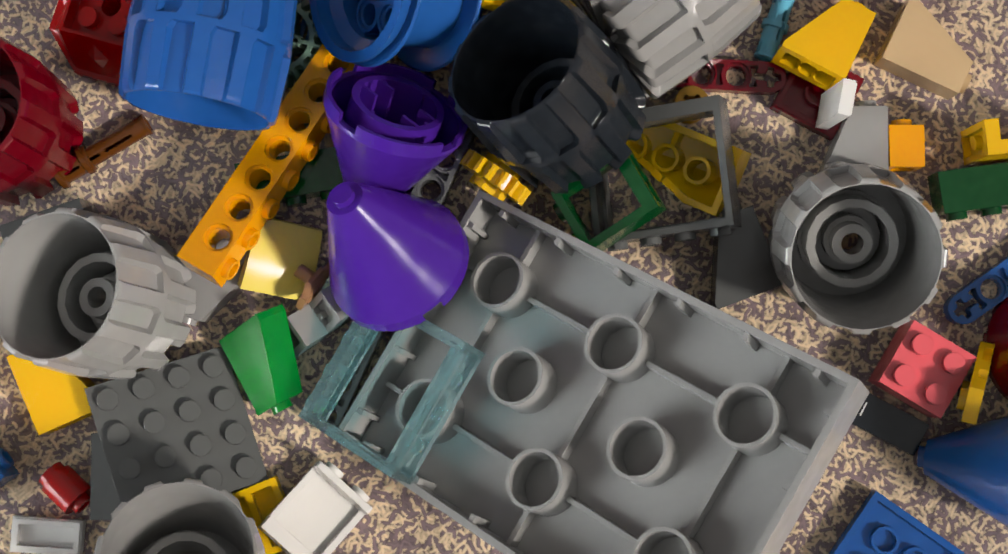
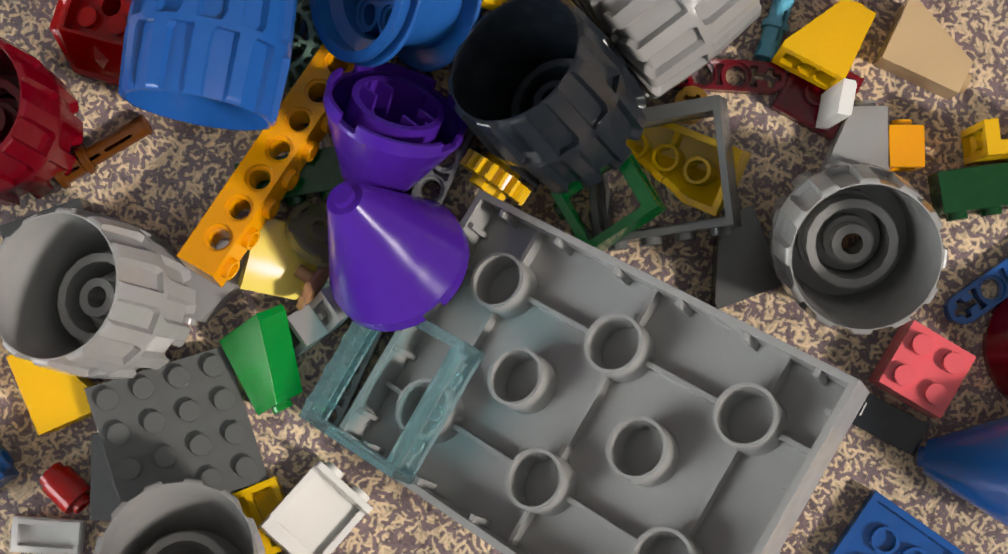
yellow wing [956,341,995,425] -> none
none -> olive tile [285,201,329,267]

